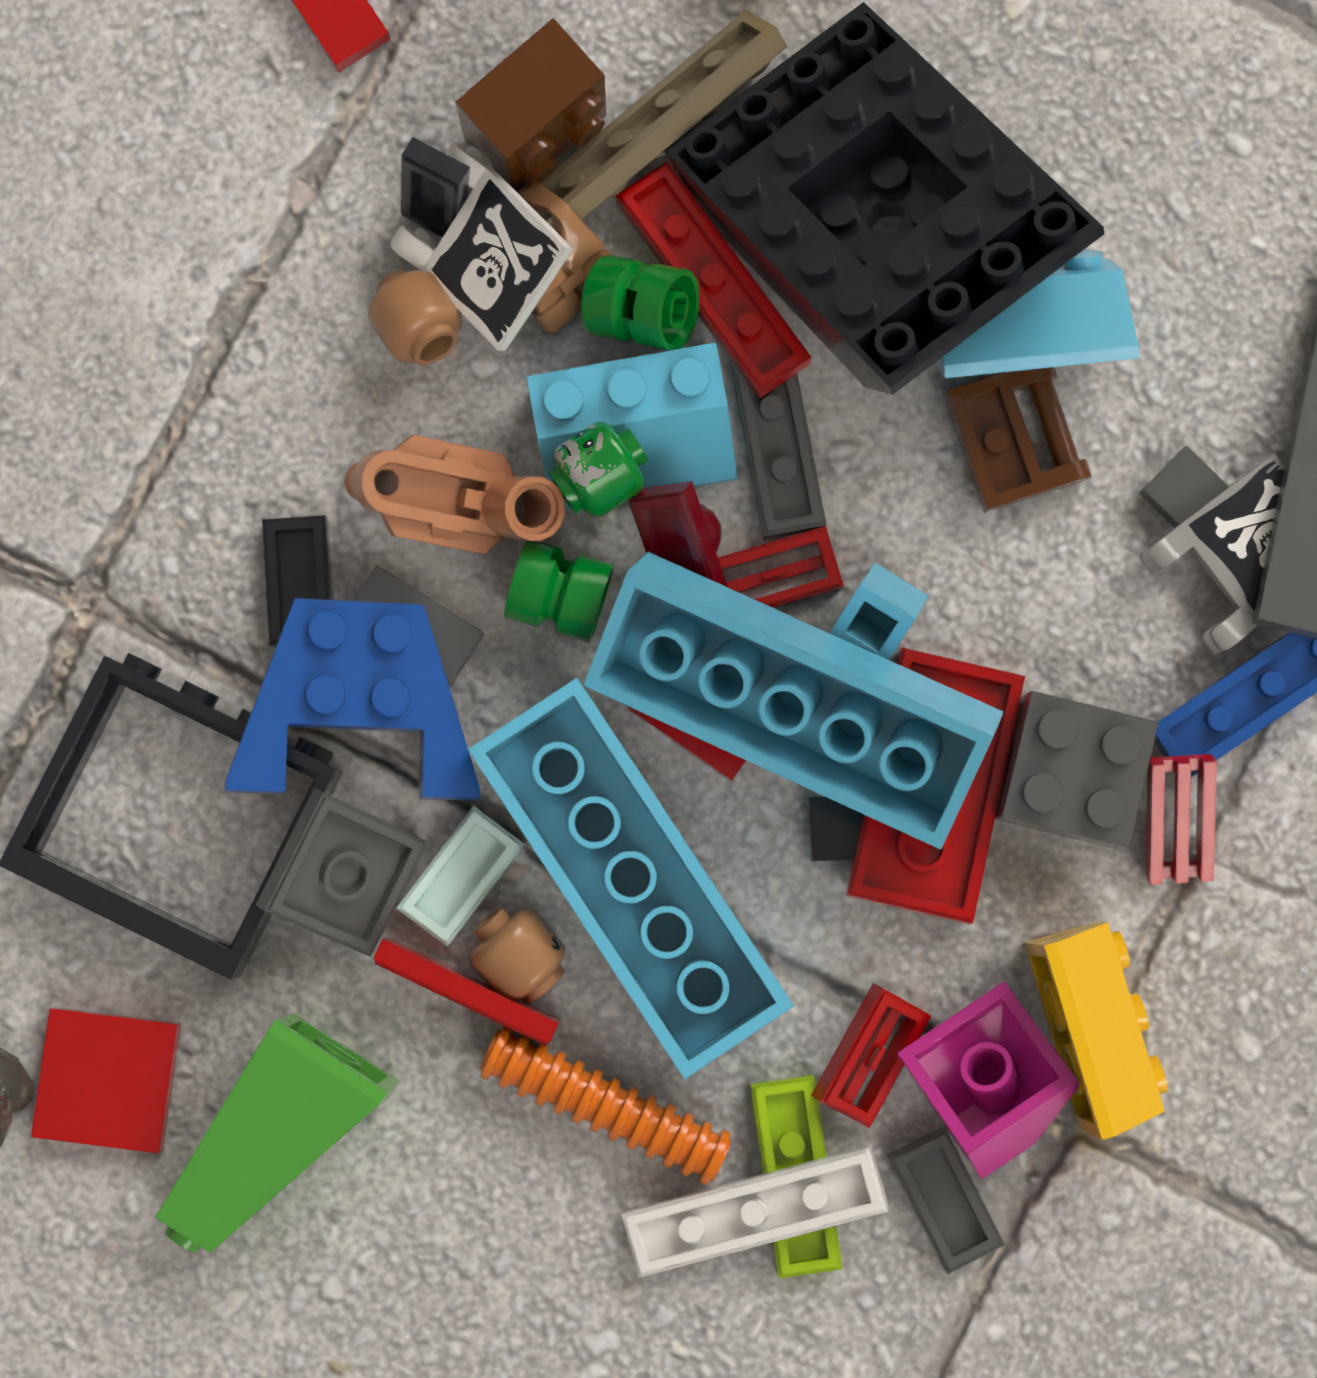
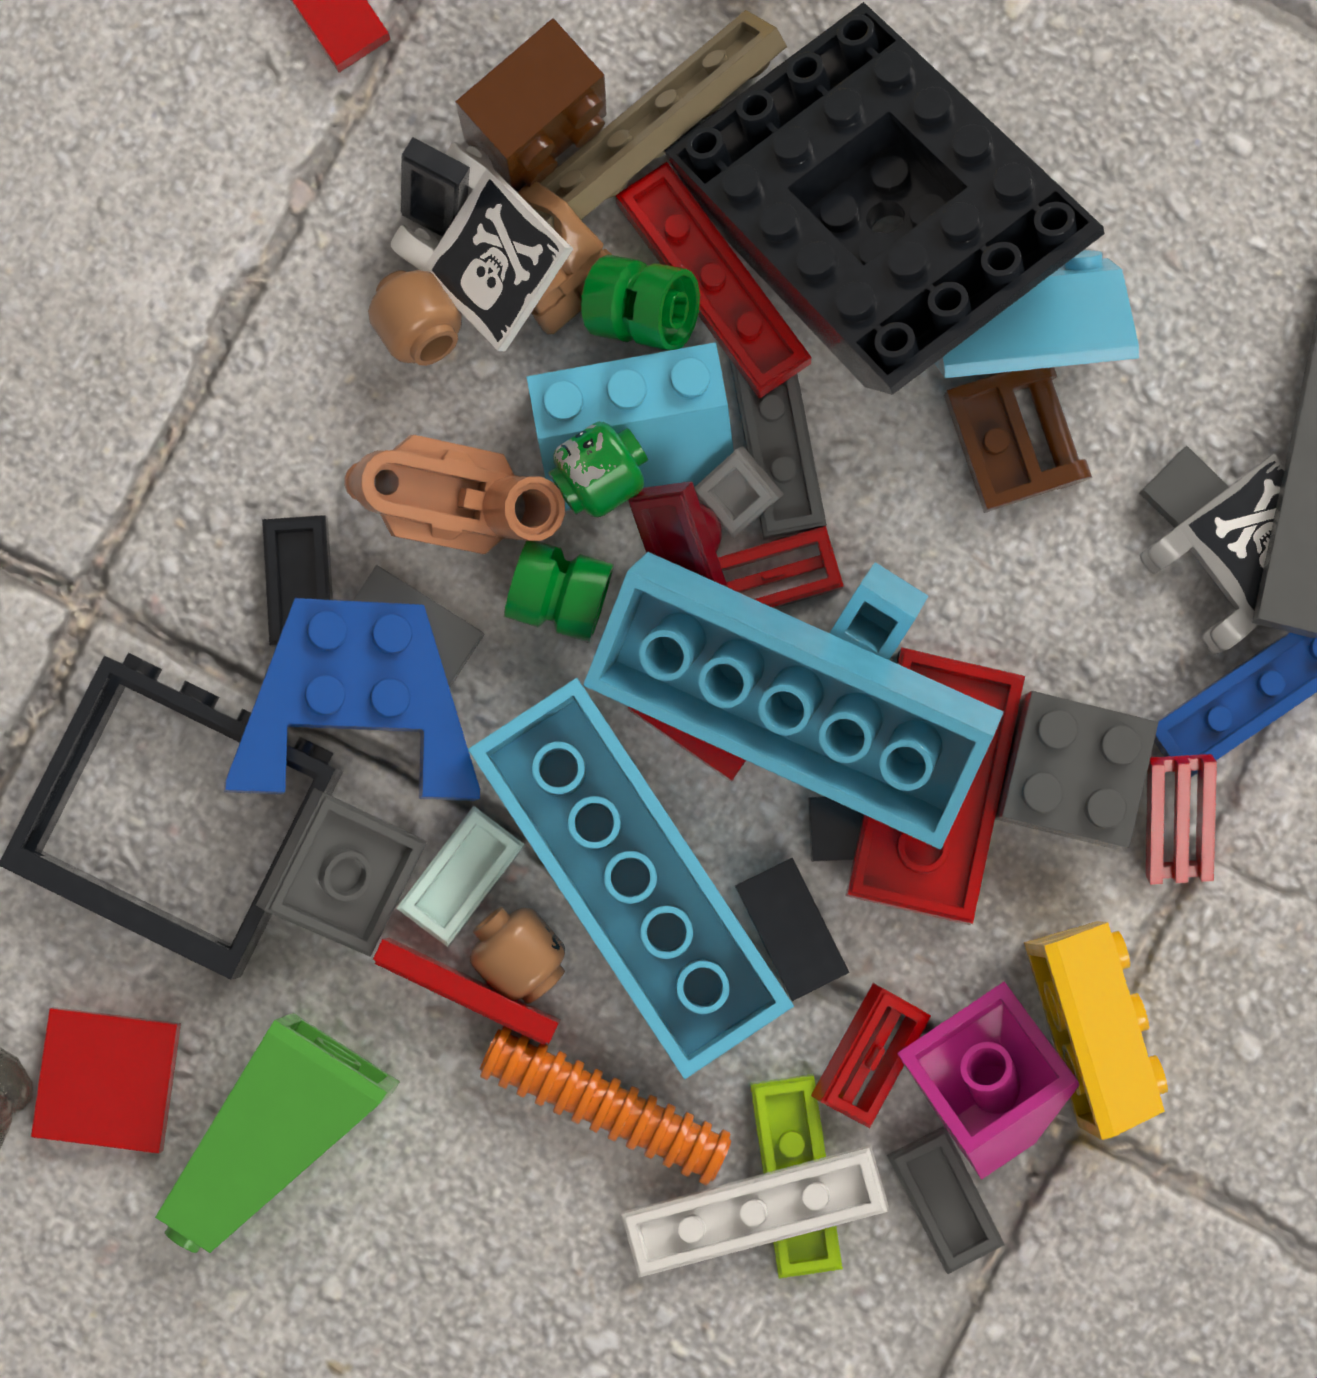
none -> light grey tile [694,446,784,538]
none -> black tile [735,857,850,1001]

